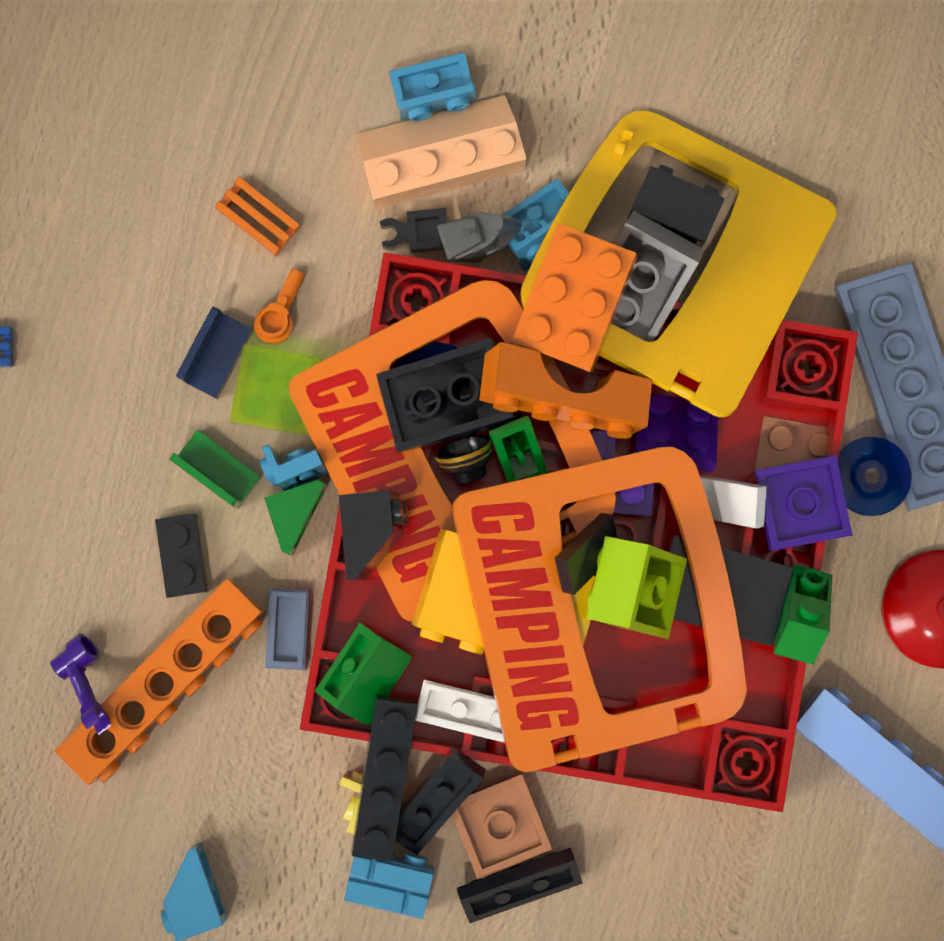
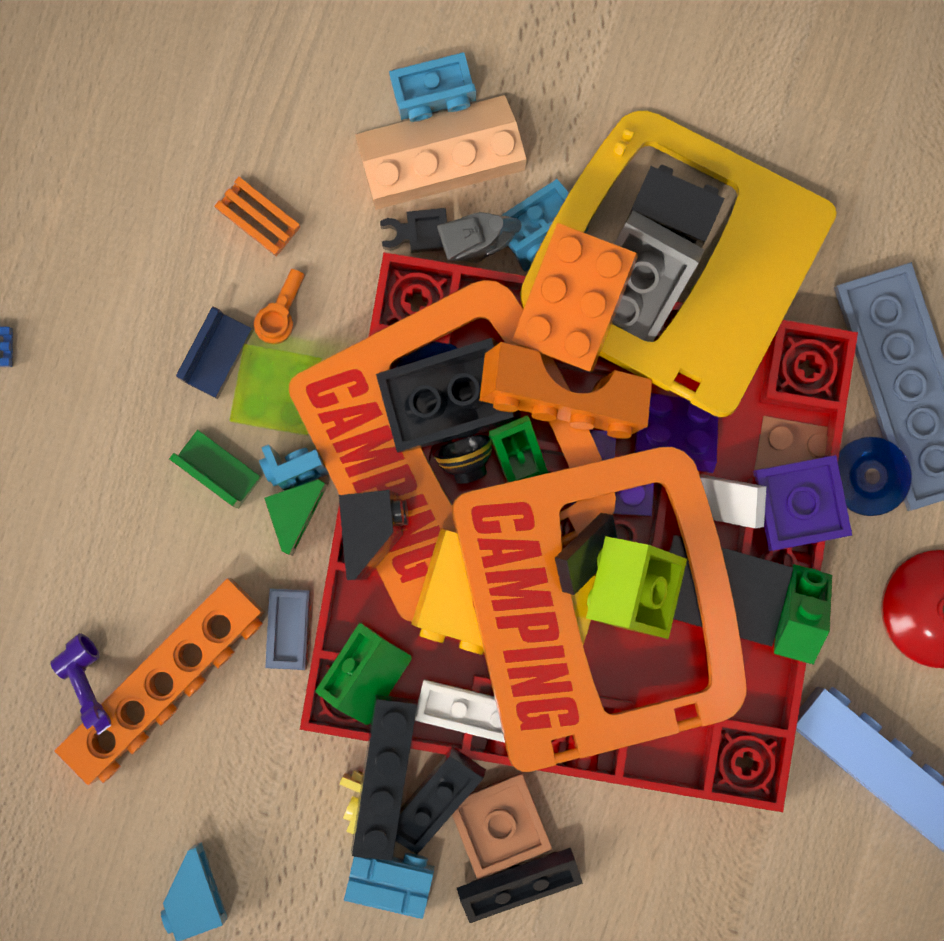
black plate [155,513,208,598] -> none

